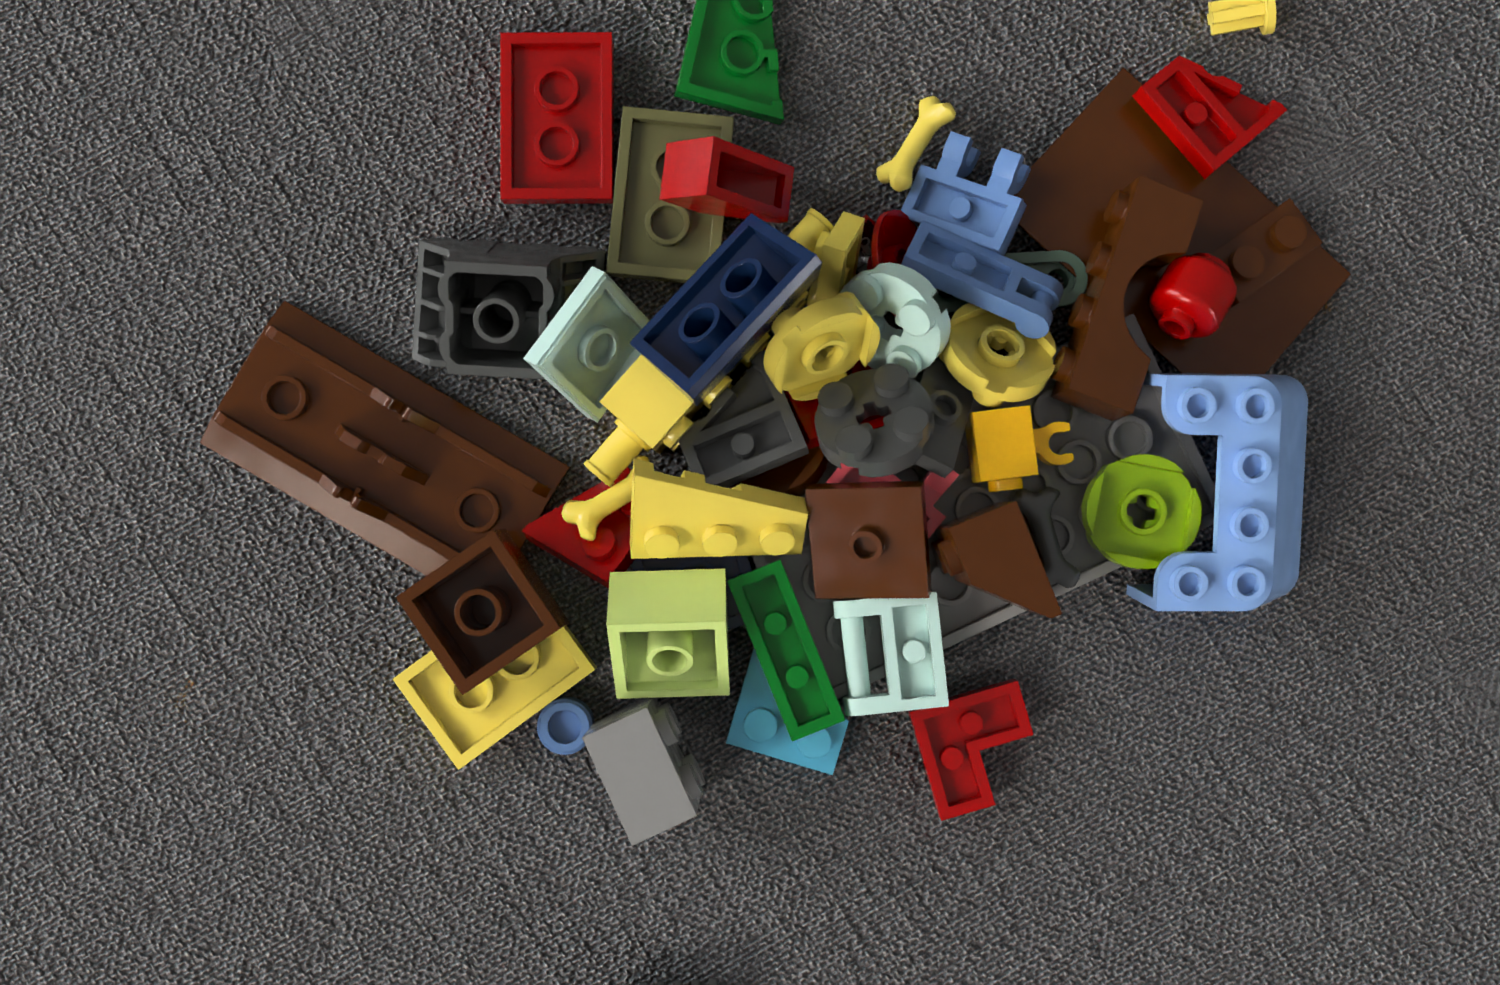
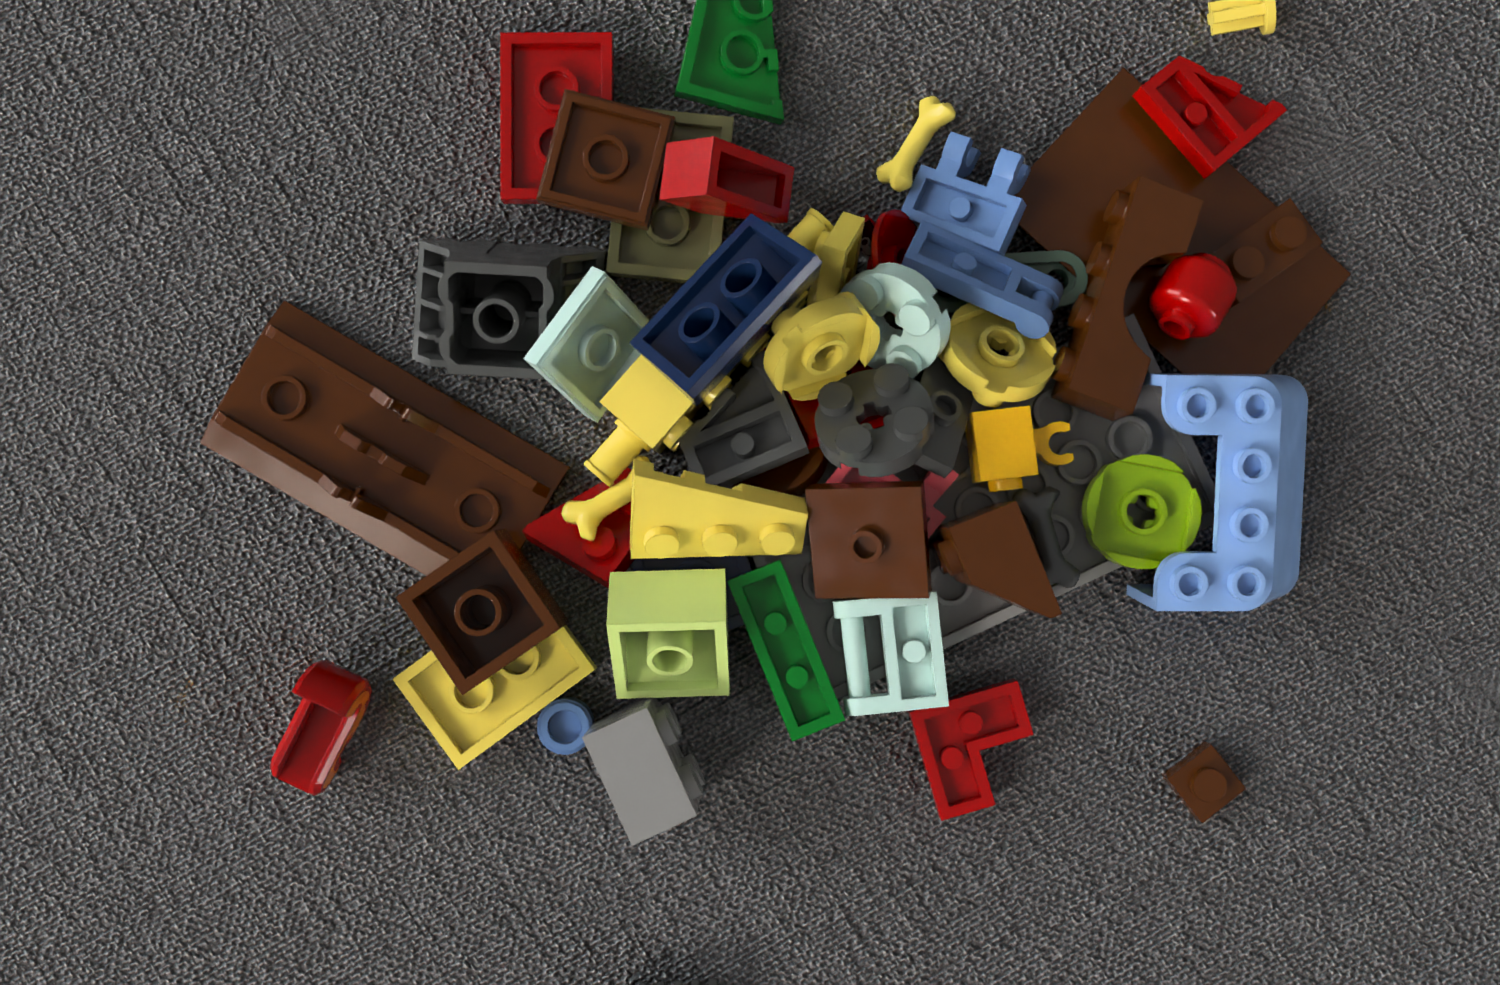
medium azure wing [726,648,849,775] -> none
none -> red animal [270,659,372,796]
none -> reddish brown plate [536,89,676,231]
none -> reddish brown plate [1162,741,1246,823]

